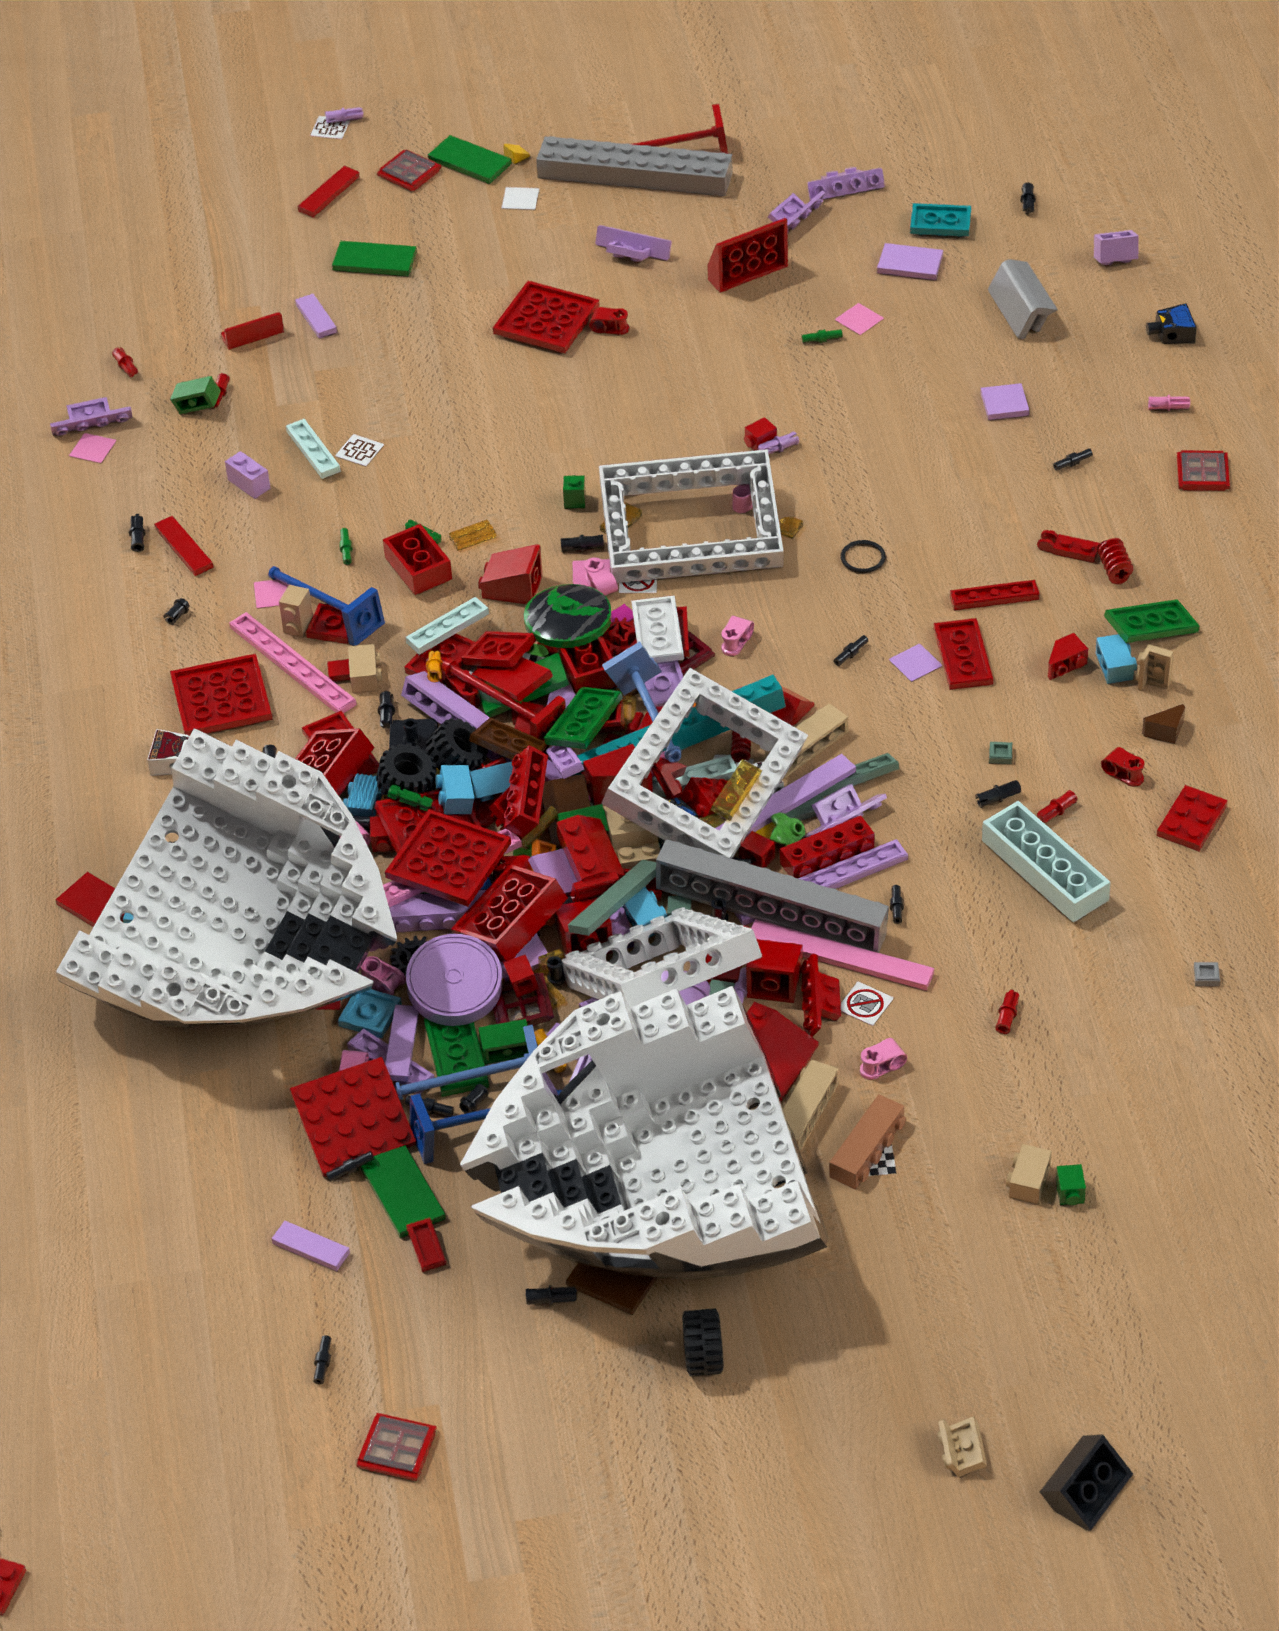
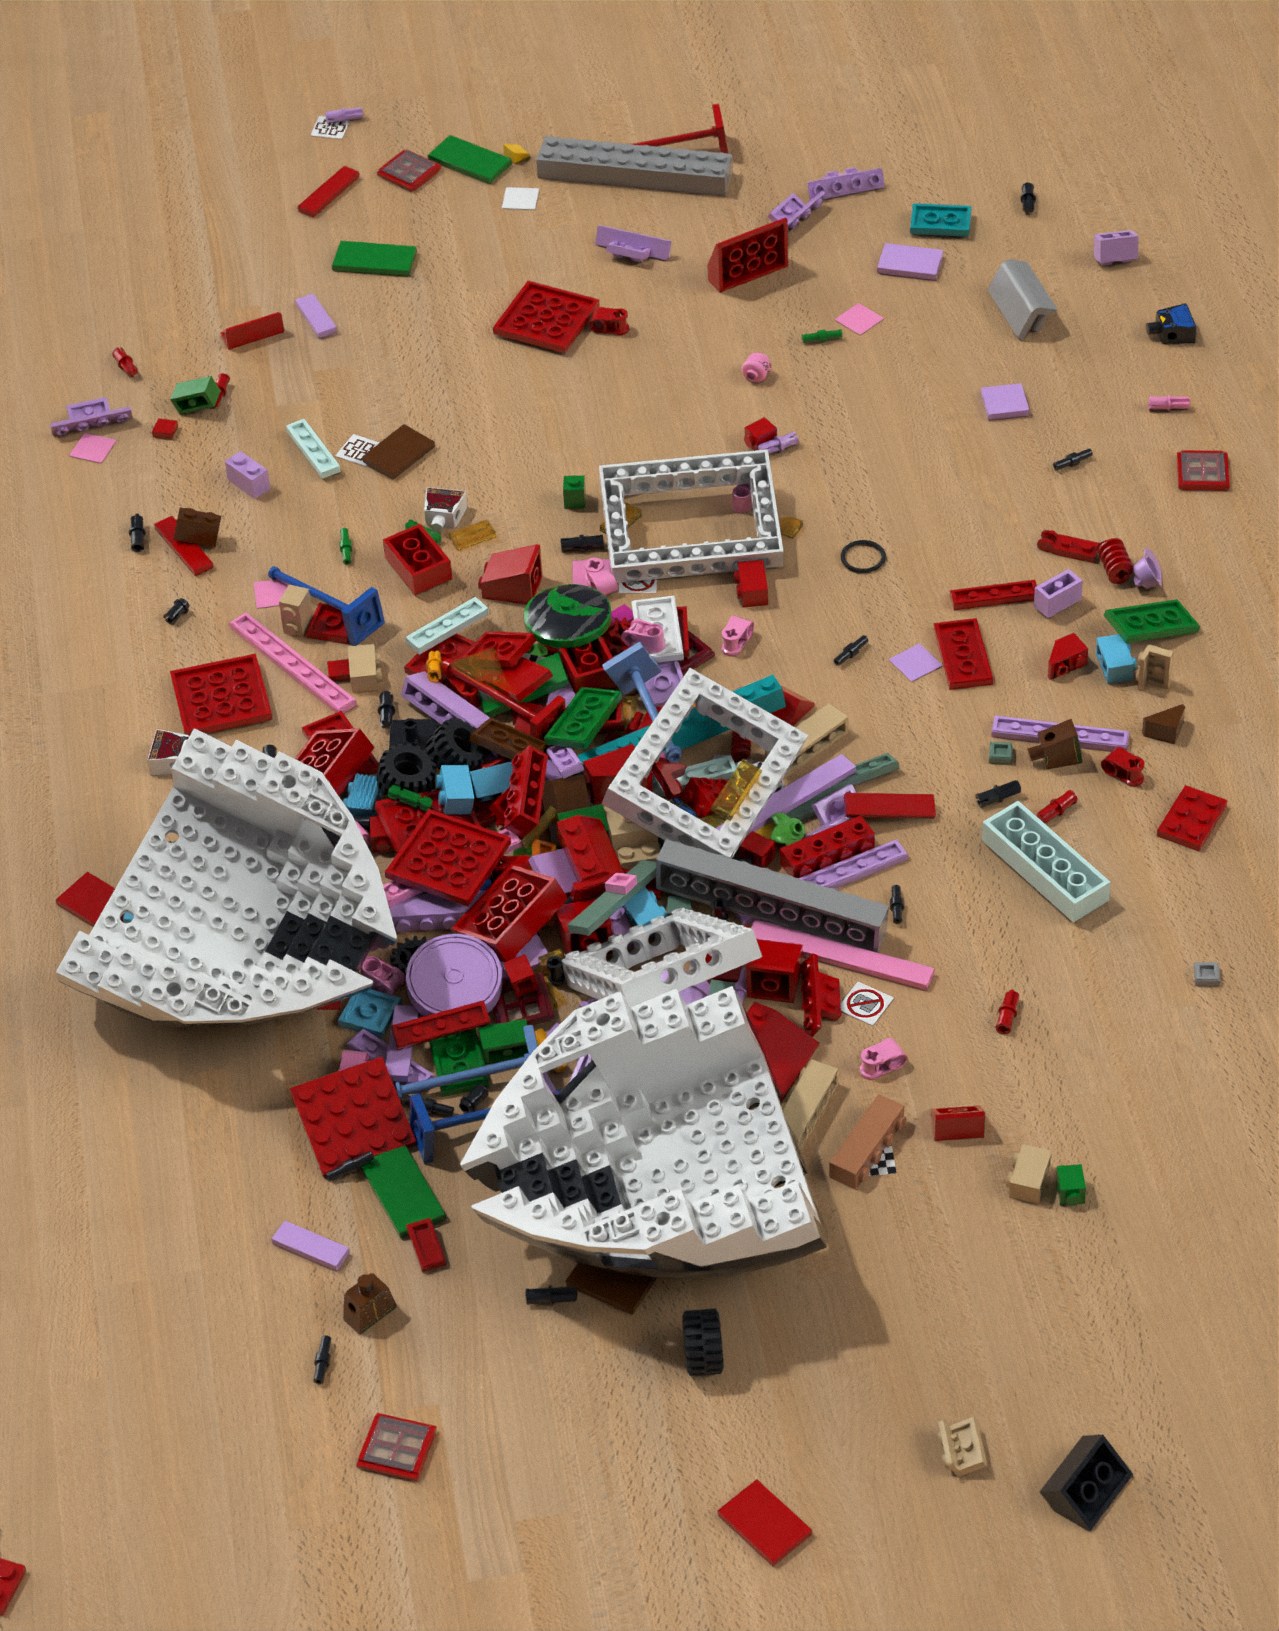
none -> red tile [152,418,178,439]
none -> reddish brown brick [173,507,221,548]
none -> reddish brown torso [343,1273,397,1335]
none -> reddish brown tile [362,424,435,480]
none -> red tile [391,1000,491,1050]
none -> torso [424,487,467,533]
none -> clear yellow slope [450,647,503,683]
none -> bright pink tile [605,873,638,895]
none -> bright pink piece [621,618,666,653]
none -> red tile [717,1479,812,1567]
none -> red brick [734,560,768,607]
none -> bright pink head [742,353,772,383]
none -> red tile [844,793,936,818]
none -> red slope [931,1105,985,1141]
none -> lavender tile [991,716,1129,751]
none -> reddish brown torso [1027,719,1083,769]
none -> lavender brick [1034,569,1083,618]
none -> lavender piece [1133,548,1162,589]

